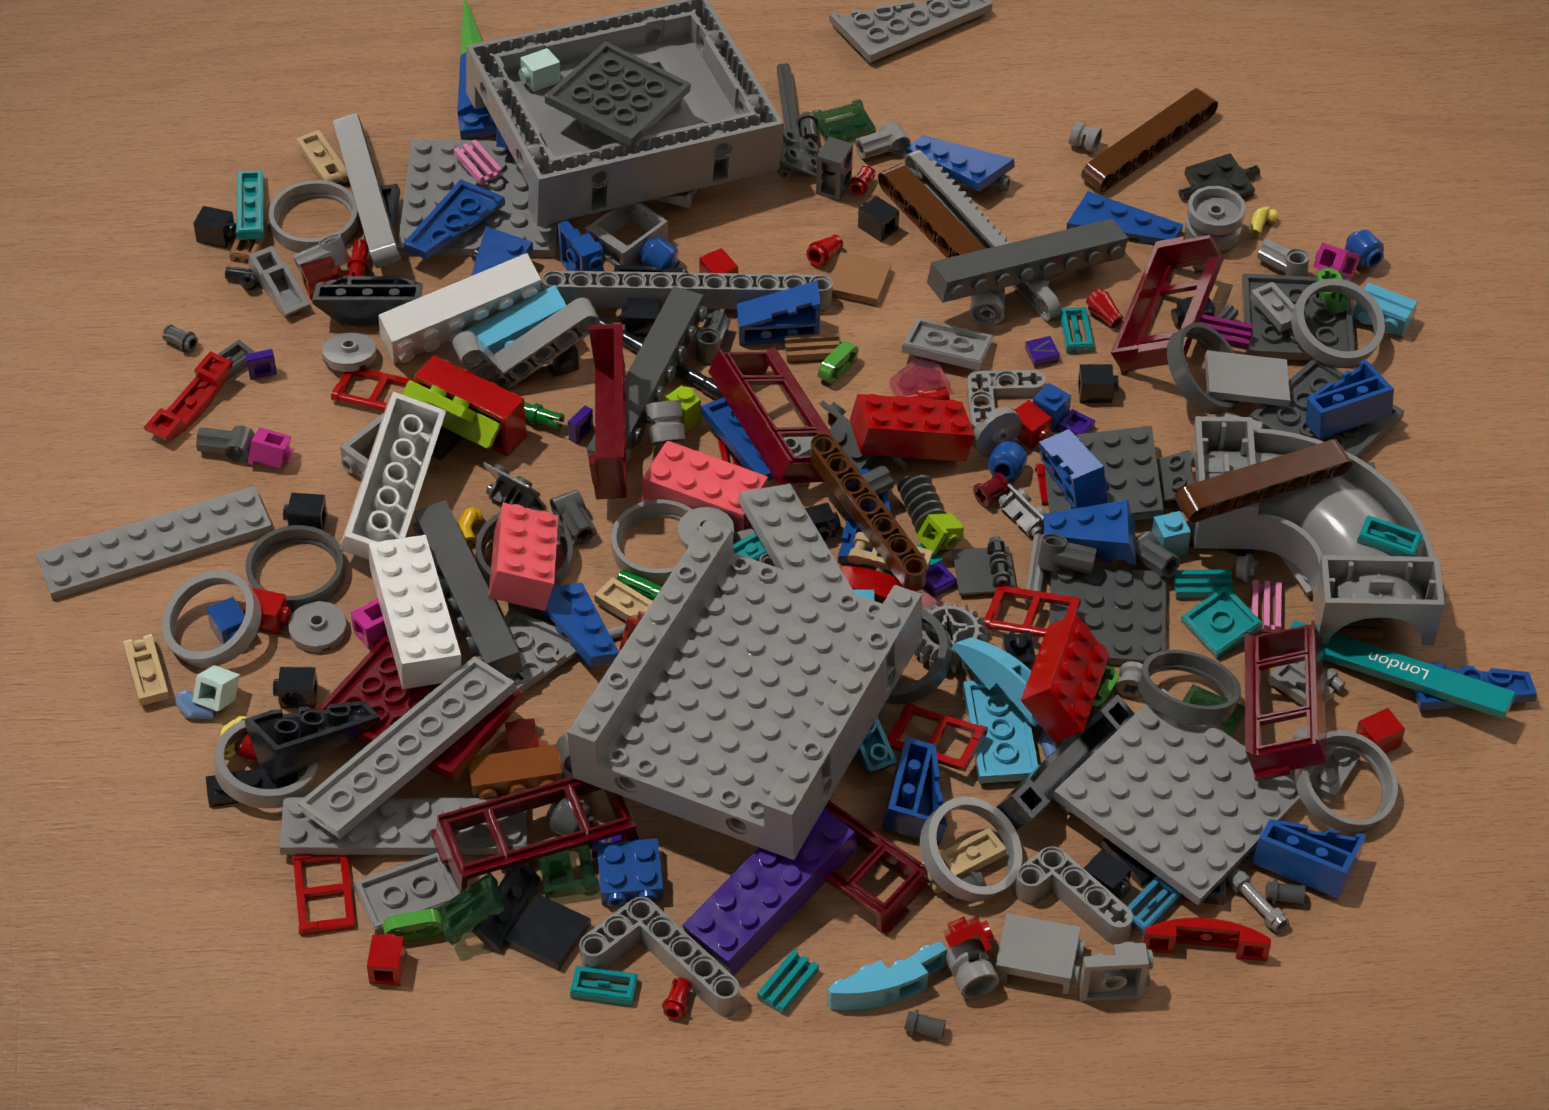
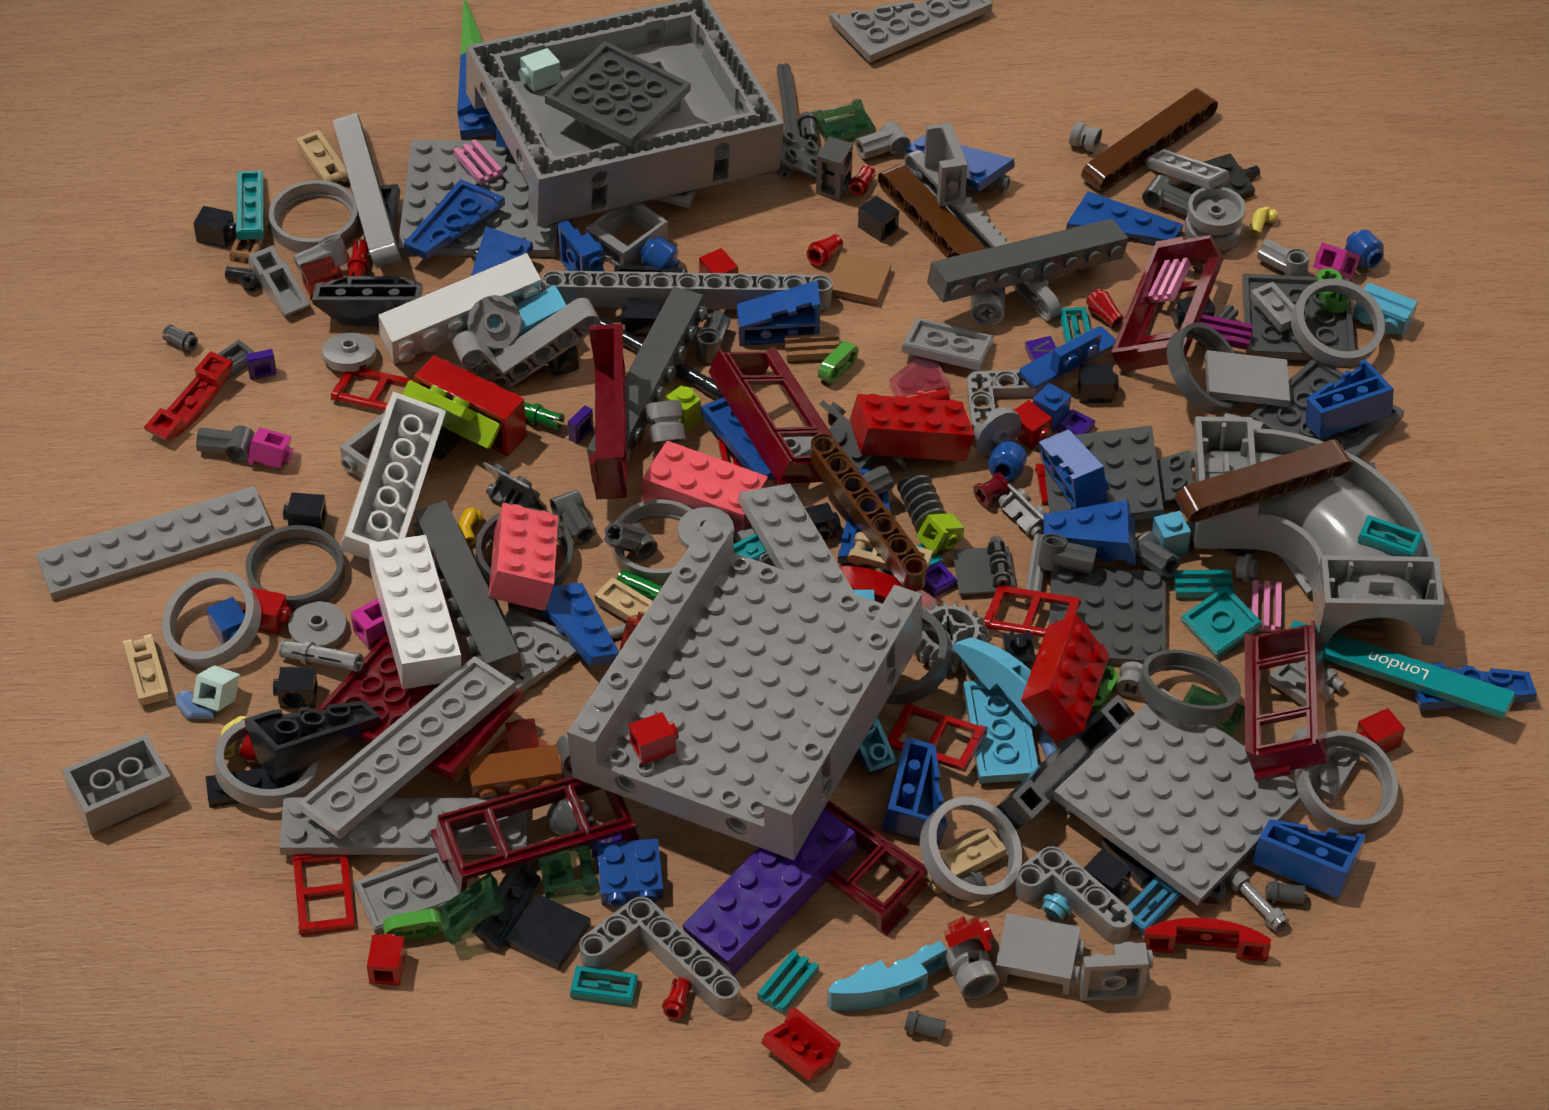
none -> light grey brick [62,734,175,834]
none -> light grey pin [278,639,364,672]
none -> light grey plate [467,295,522,350]
none -> dark grey piece [604,521,658,560]
none -> red brick [628,712,679,765]
none -> red bracket [761,1007,841,1081]
none -> light grey panel [924,123,968,207]
none -> blue bracket [1019,326,1116,389]
none -> medium azure plate [1041,893,1072,921]
none -> dark grey piece [1142,175,1192,216]
none -> light grey tile [1144,149,1230,189]
none -> bright pink tile [1147,258,1191,303]

